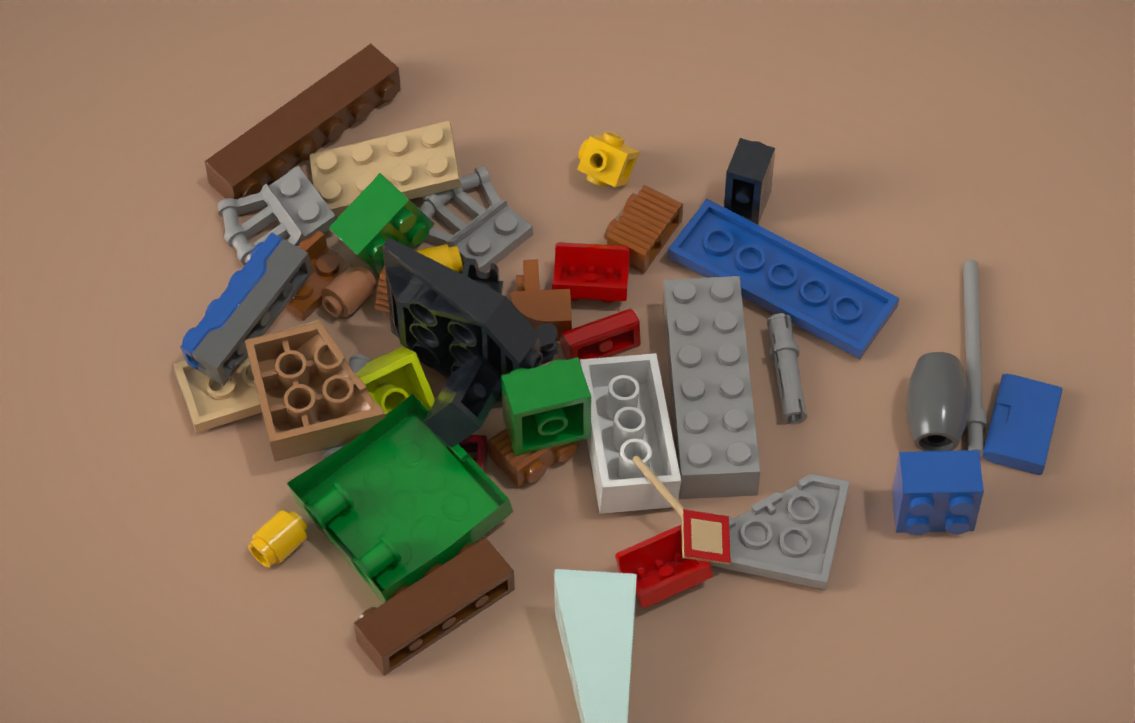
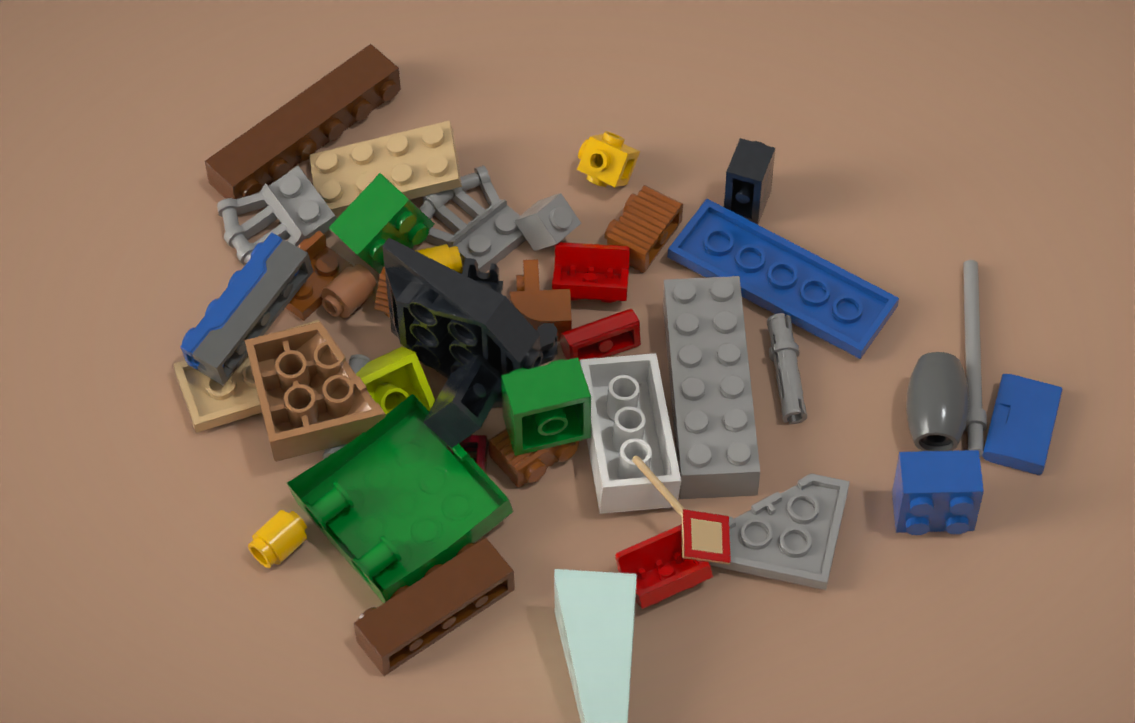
none -> light grey brick [514,193,581,251]

